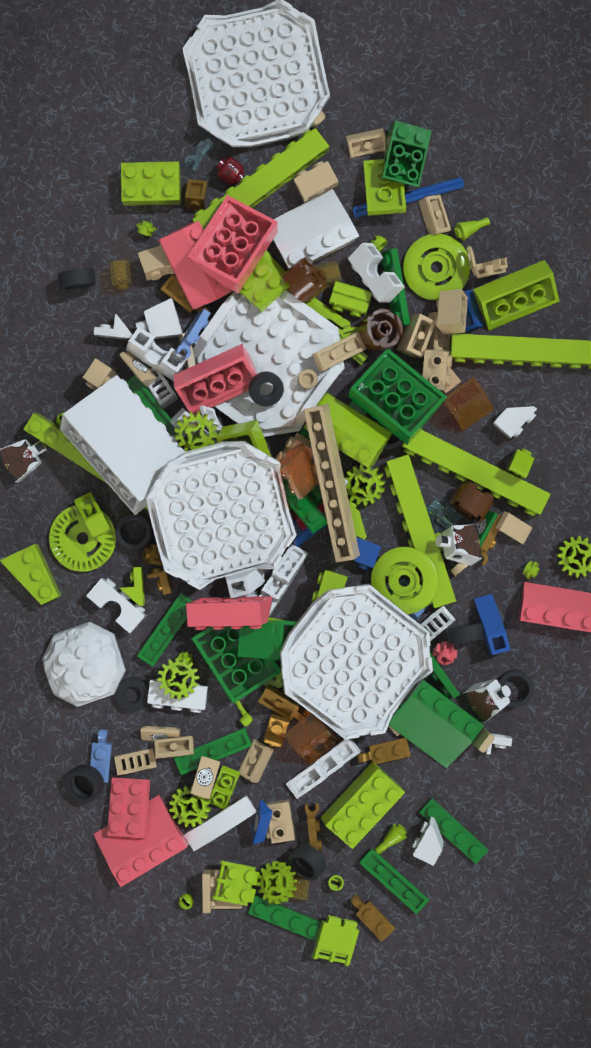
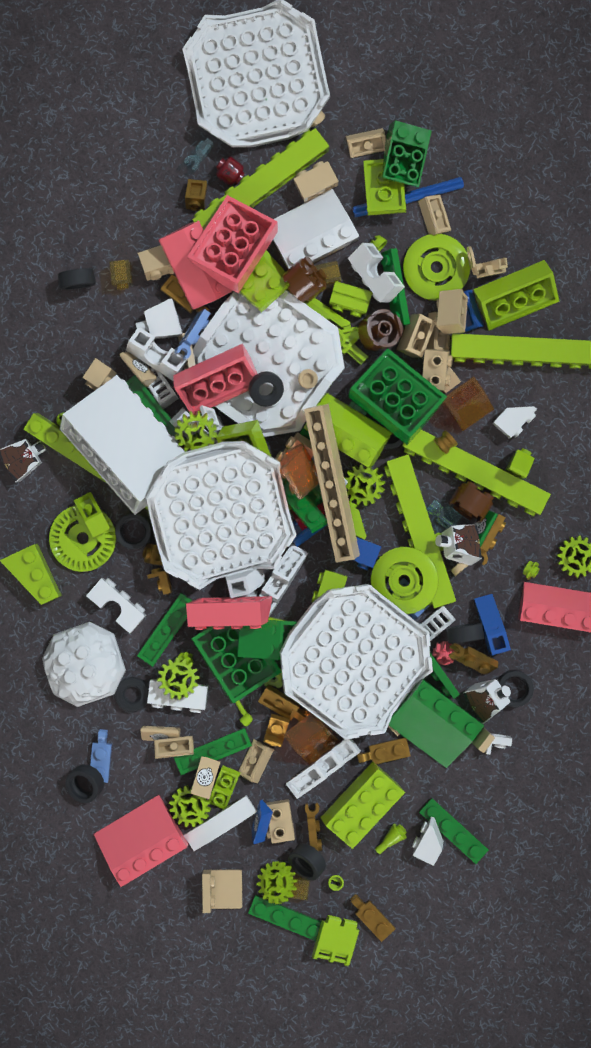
white slope [94,314,133,340] -> none
coral plate [107,778,150,838] -> none
tan slope [114,748,157,775] -> none
lime slope [120,567,145,606] -> none
lime brick [121,162,181,206] -> none
lime plate [136,221,157,236] -> none
lime hinge [178,893,194,910] -> none
lime plate [212,860,260,906] -> none
tan tile [312,332,366,372] -> none
green plate [359,848,429,914] -> none
lime cone [454,217,490,241] -> none
tan tile [496,511,532,544] -> none
none -> pearl gold wheel [434,430,458,454]
none -> pearl gold plate [449,643,498,675]

